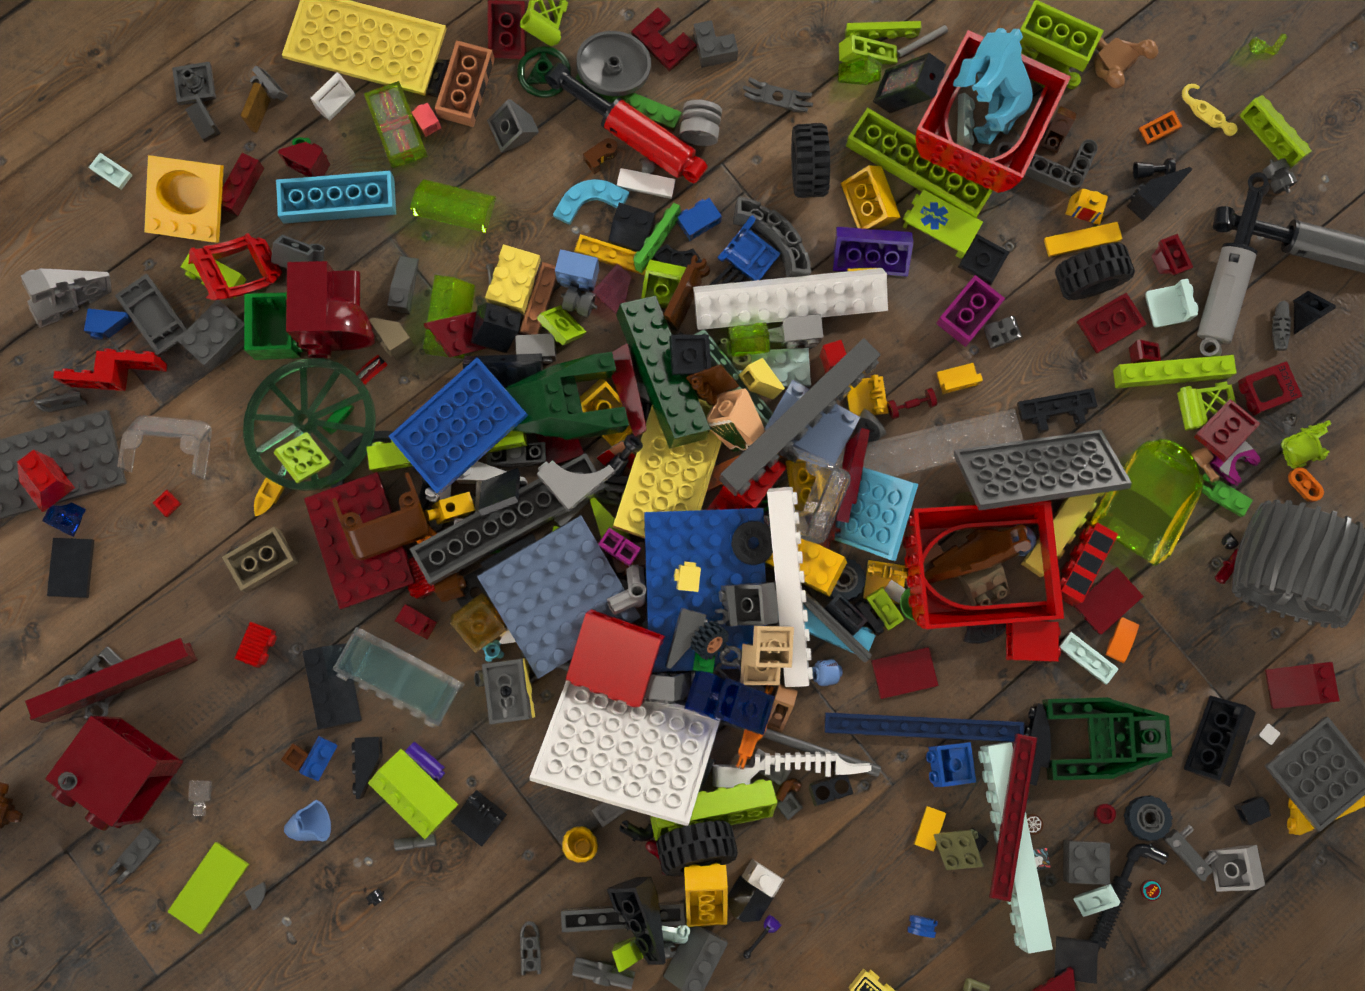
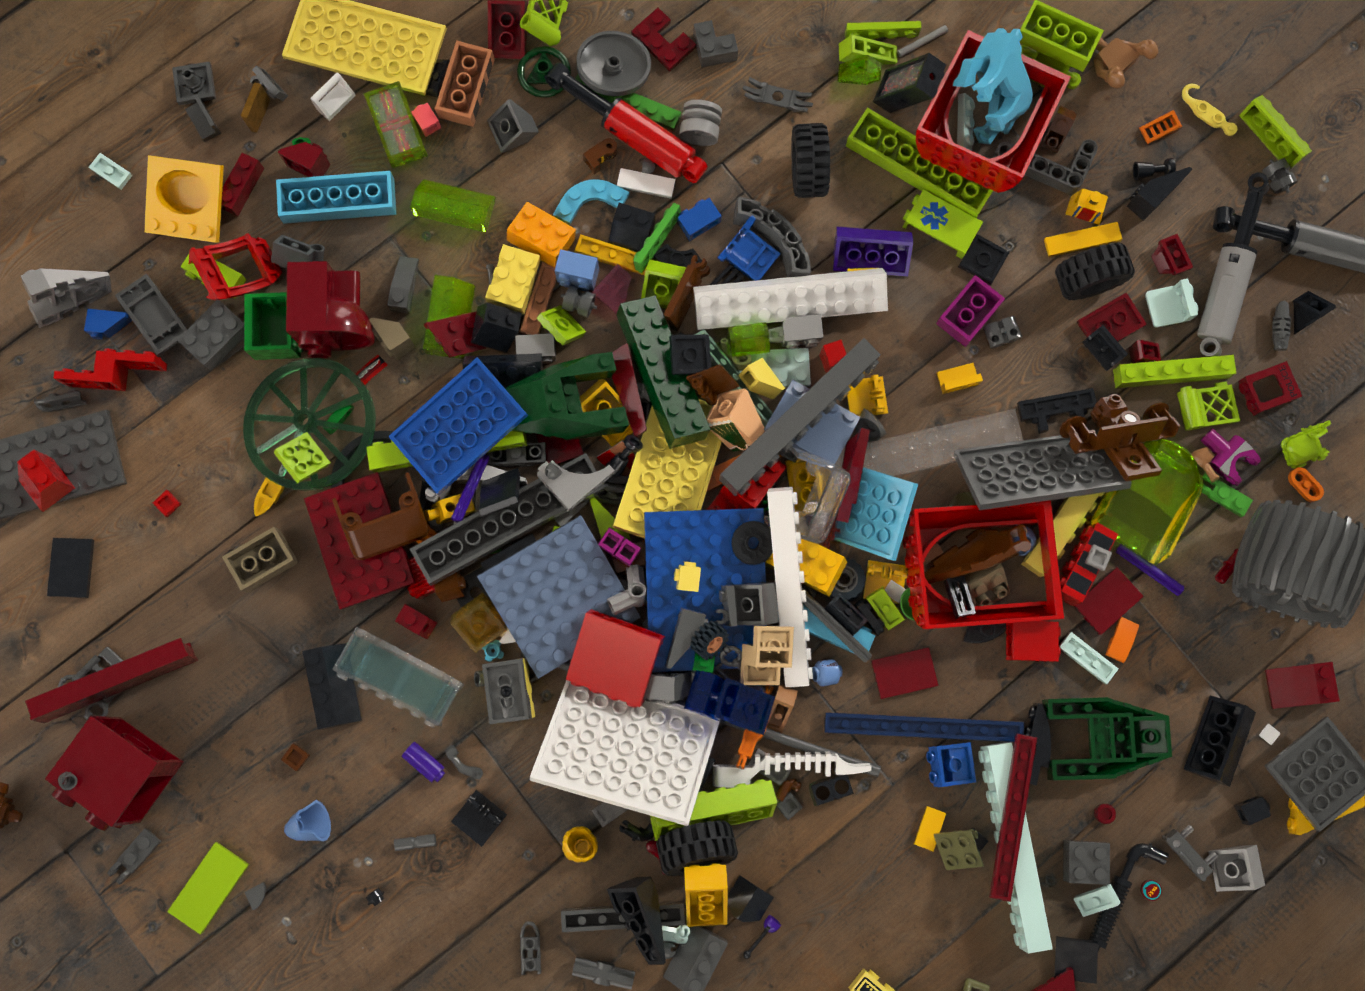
clear blue slope [42,502,86,537] -> none
clear windscreen [117,415,212,480] -> none
clear plate [188,781,212,816] -> none
red brick [234,622,277,668] -> none
blue plate [299,736,338,781] -> none
black slope [352,737,383,799] -> none
lime slope [368,749,458,839] -> none
lime slope [612,936,644,972] -> none
white torso [742,859,784,897] -> none
yellow slope [841,165,901,229] -> none
dark red wheel [887,388,937,420] -> none
blue wheel [907,915,938,938] -> none
reddish brown tile [1026,814,1043,835] -> none
tile [1033,847,1051,870] -> none
black wheel [1124,796,1173,841] -> none
dark red tile [1194,399,1261,462] -> none
black hinge [1221,532,1239,549] -> none
clear neon green plate [1248,33,1288,55] -> none
none -> dark grey piece [445,745,483,779]
none -> dark purple axle [451,455,489,523]
none -> light orange brick [507,202,576,268]
none -> dark grey hinge [545,462,563,480]
none -> black tile [944,576,976,619]
none -> reddish brown piece [1059,394,1180,481]
none -> black hinge [1082,325,1128,371]
none -> light grey tile [1085,544,1112,571]
none -> dark purple axle [1115,543,1184,596]

